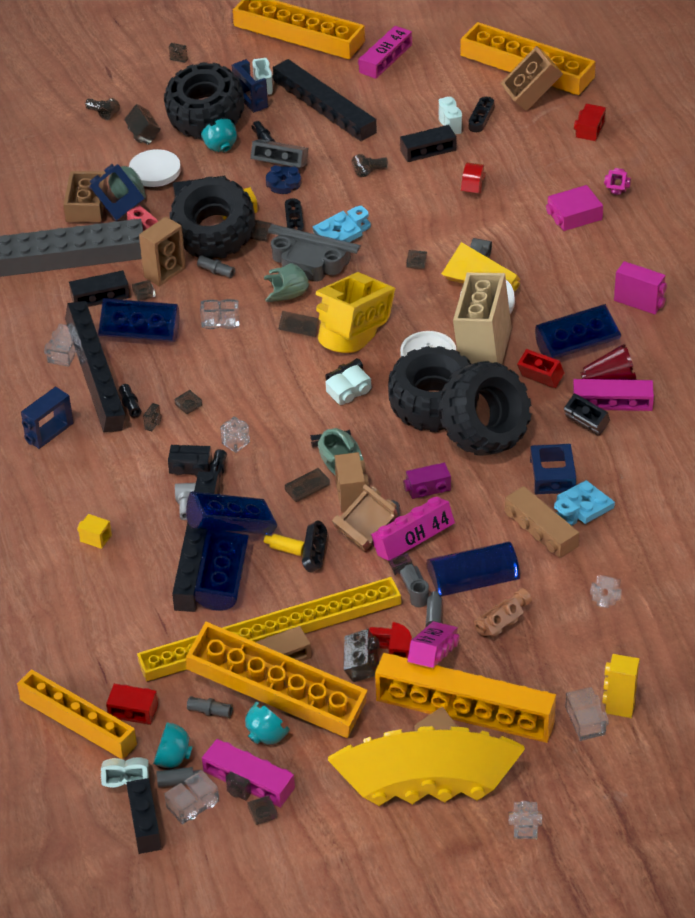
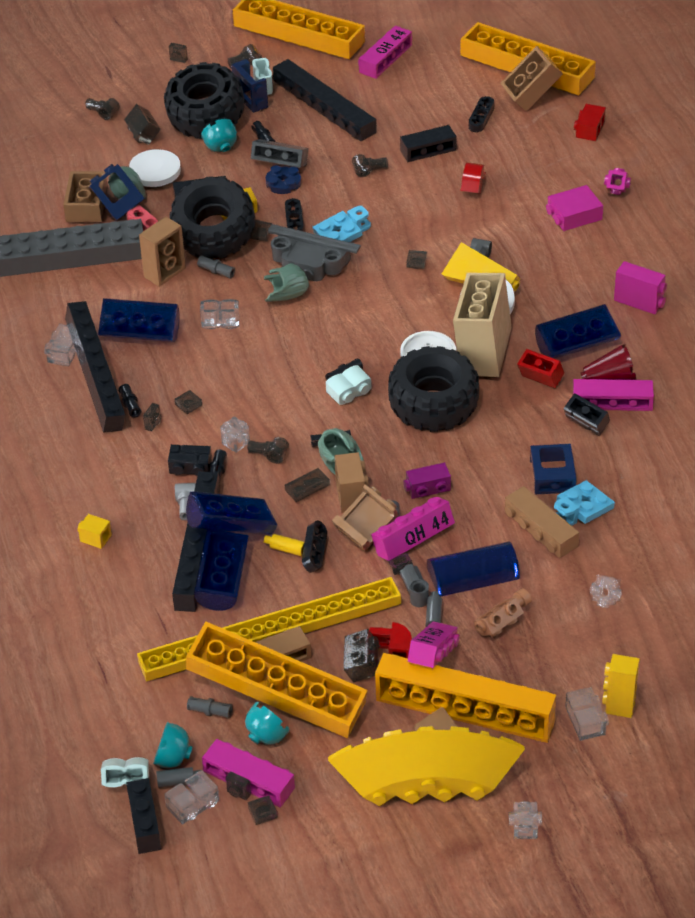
light orange brick [17,669,137,759] -> none
dark blue window [21,386,74,449] -> none
black brick [69,270,130,307] -> none
red brick [106,683,158,725] -> none
clear smoke plate [132,280,156,301] -> none
clear smoke plate [278,311,319,337] -> none
yellow brick [316,272,395,353] -> none
light aqua brick [439,97,462,134] -> none
black tyre [439,361,532,456] -> none
none -> clear smoke pin [227,44,262,69]
none -> clear smoke pin [247,437,289,464]

